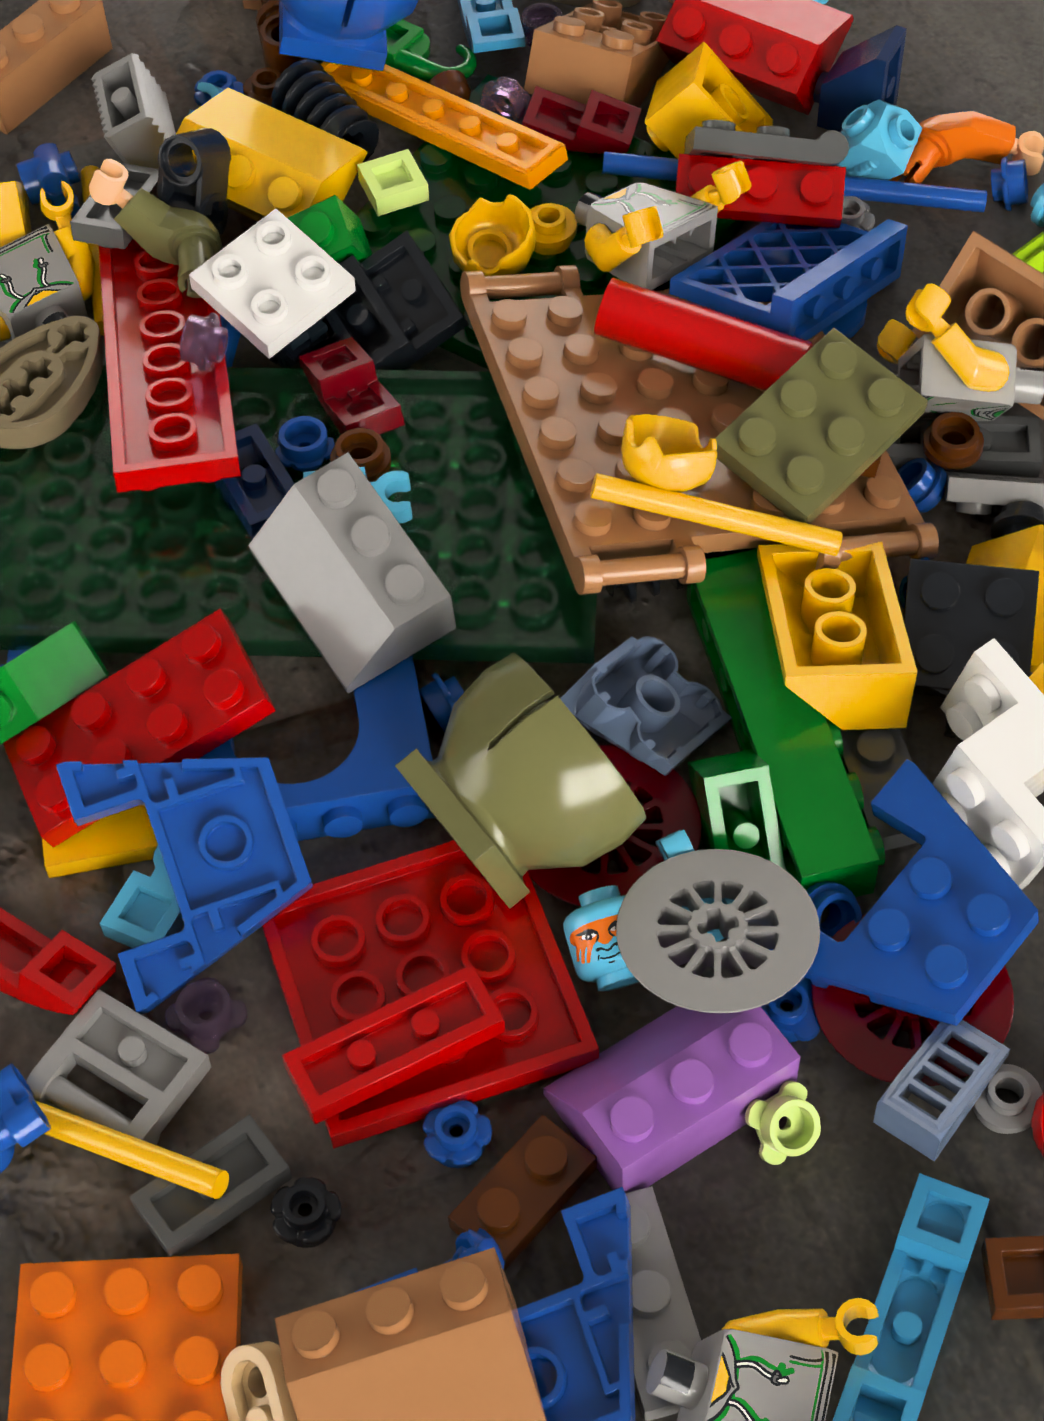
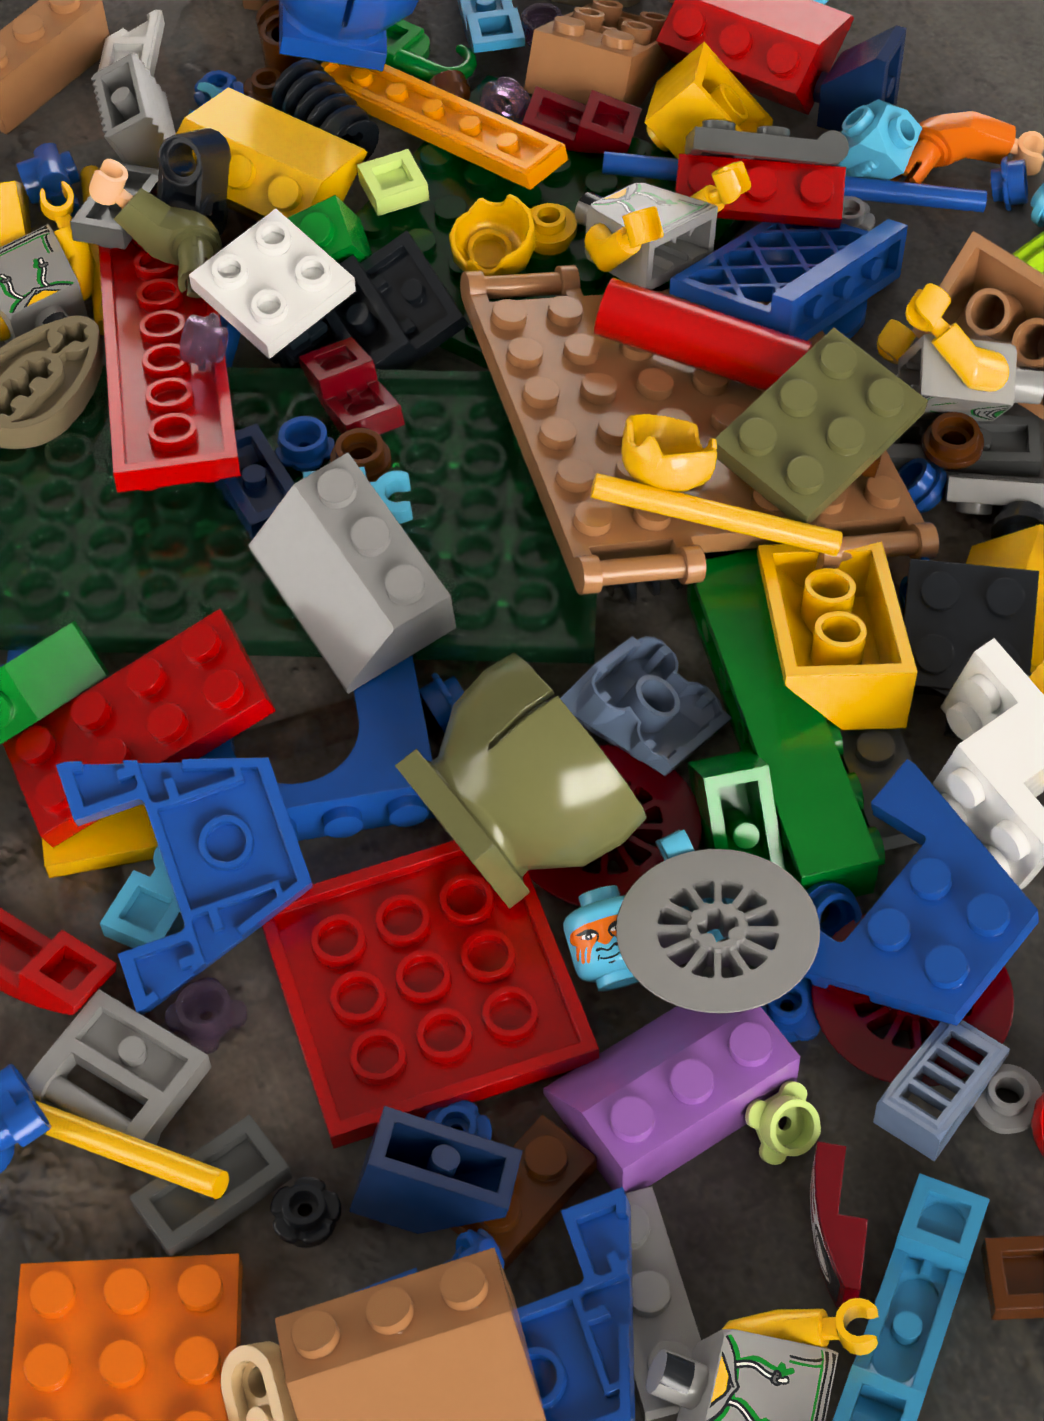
red plate [282,964,505,1125] -> none
none -> white tile [98,10,165,77]
none -> dark blue slope [349,1106,523,1234]
none -> dark red slope [810,1141,868,1310]

